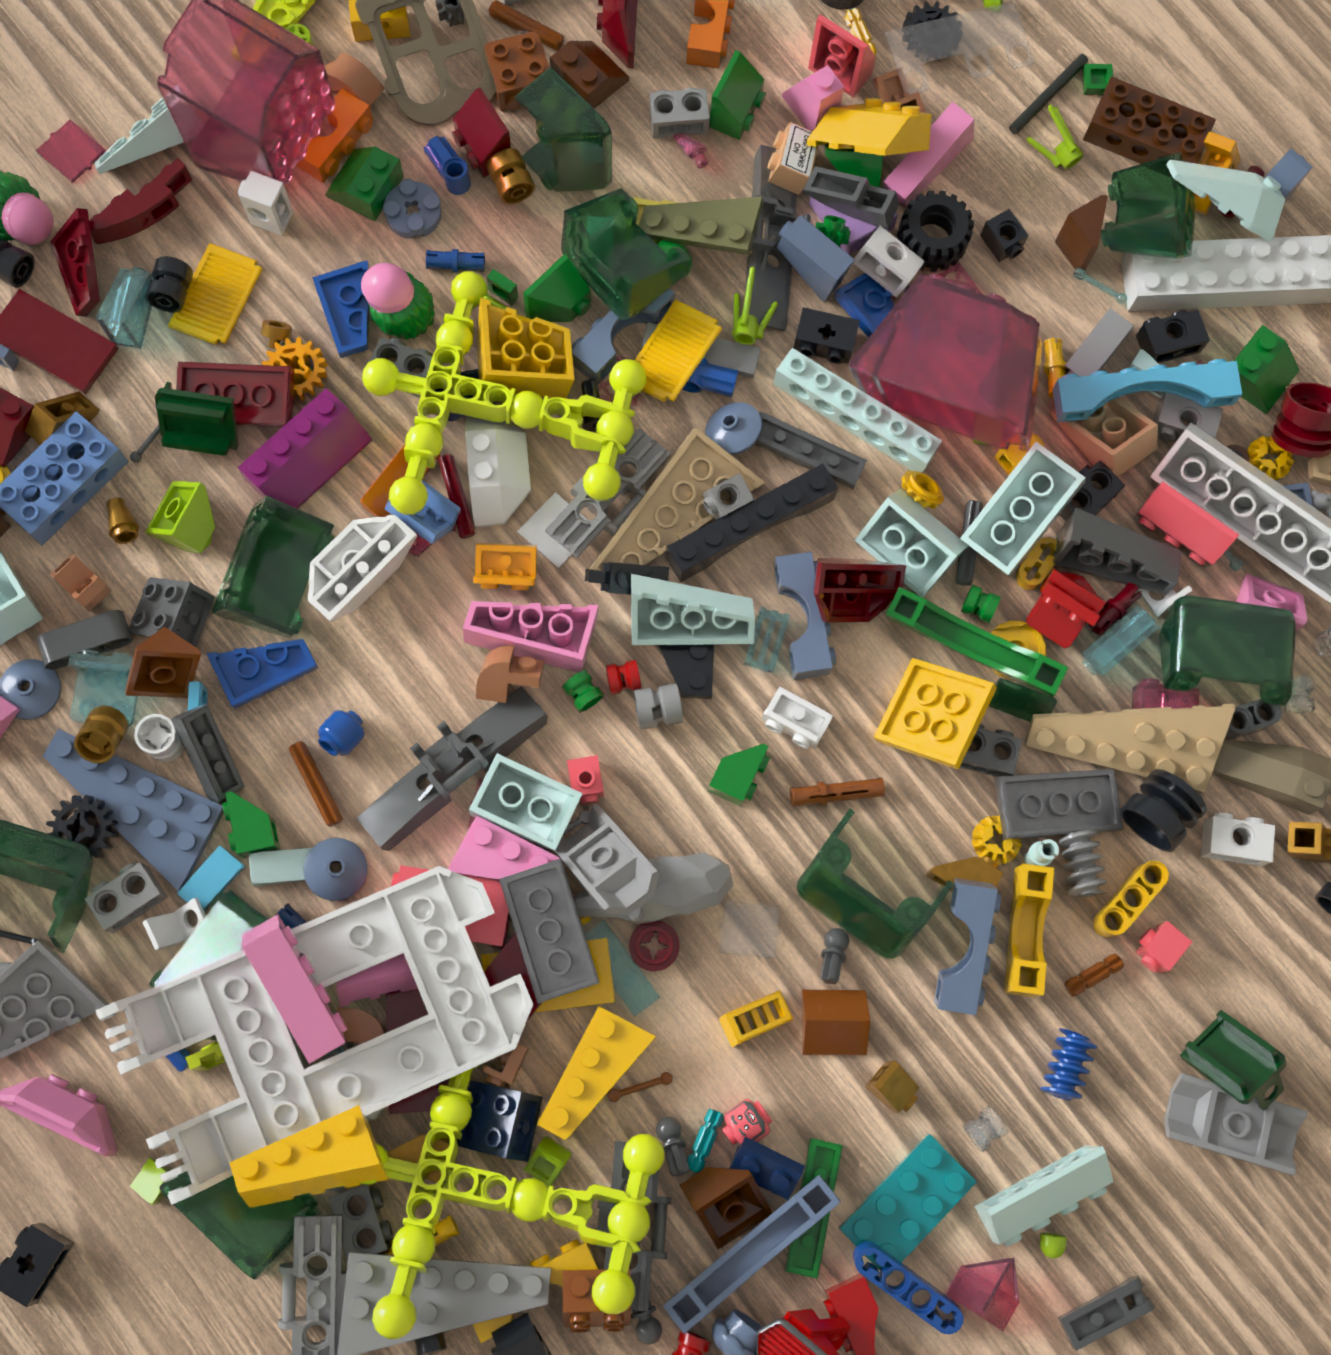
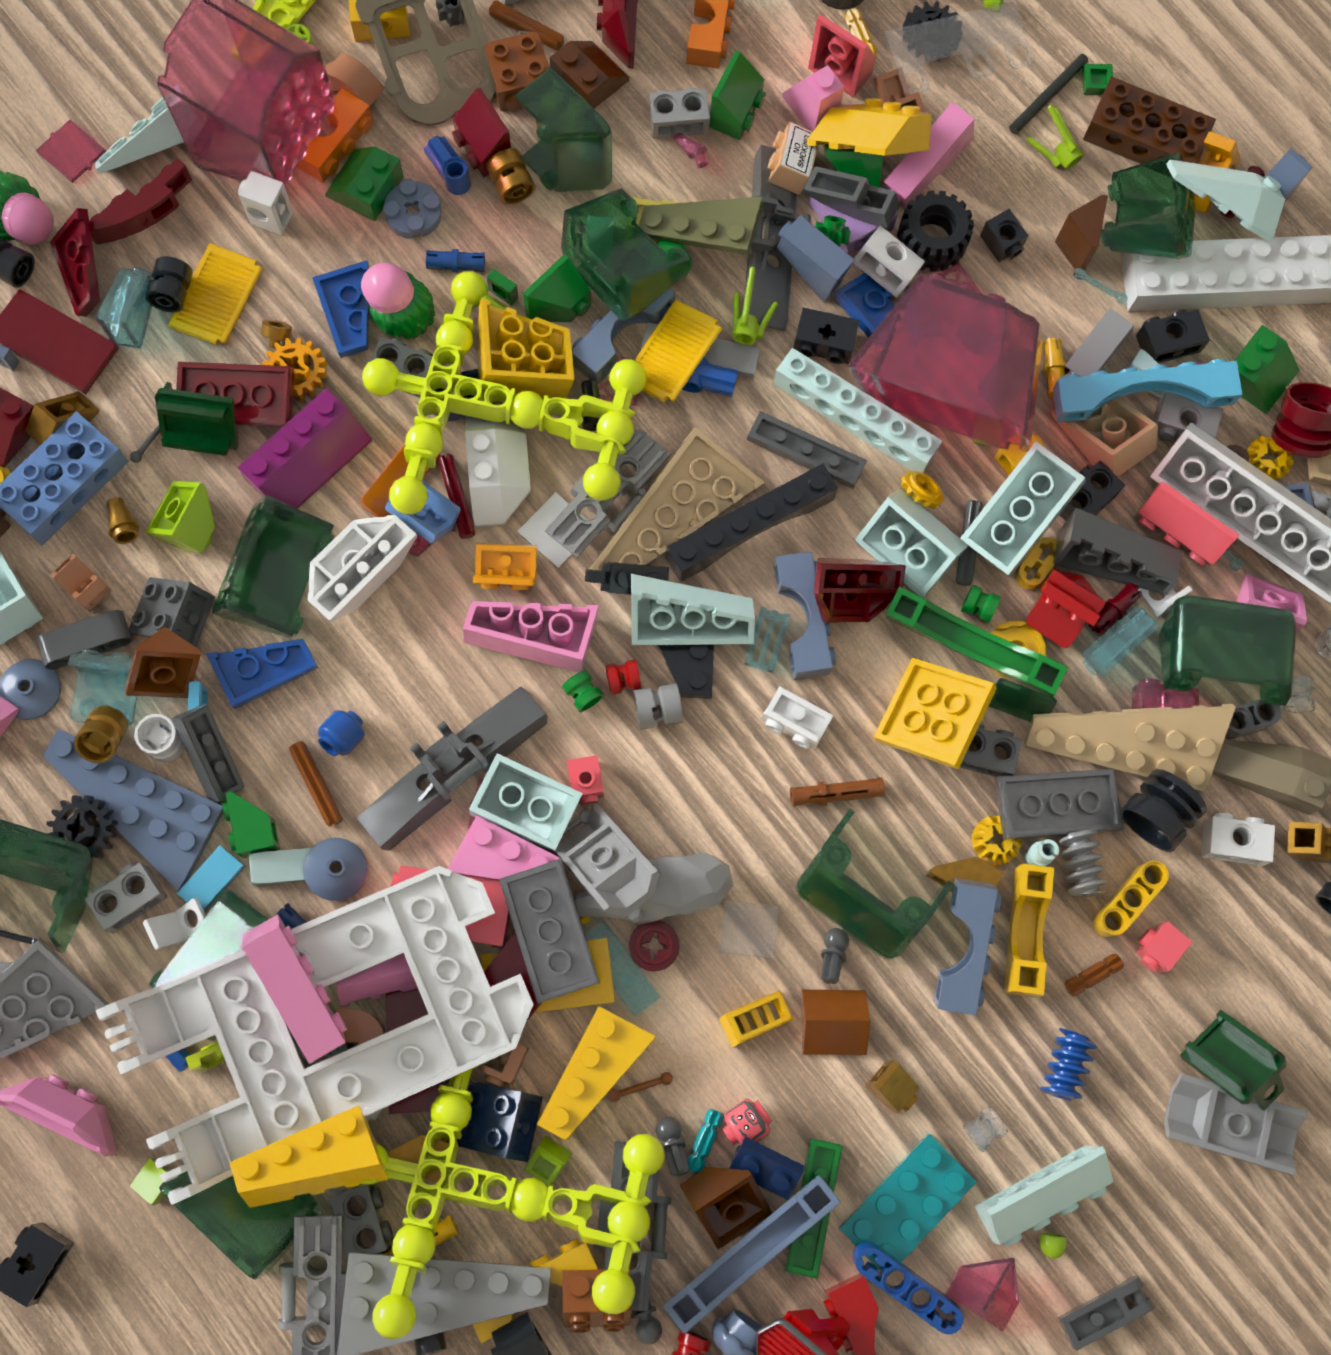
nougat brick [476,645,544,703] -> none
light grey brick [702,473,754,519] -> none
sand blue dish [705,402,763,455] -> none
green slope [707,744,771,807] -> none

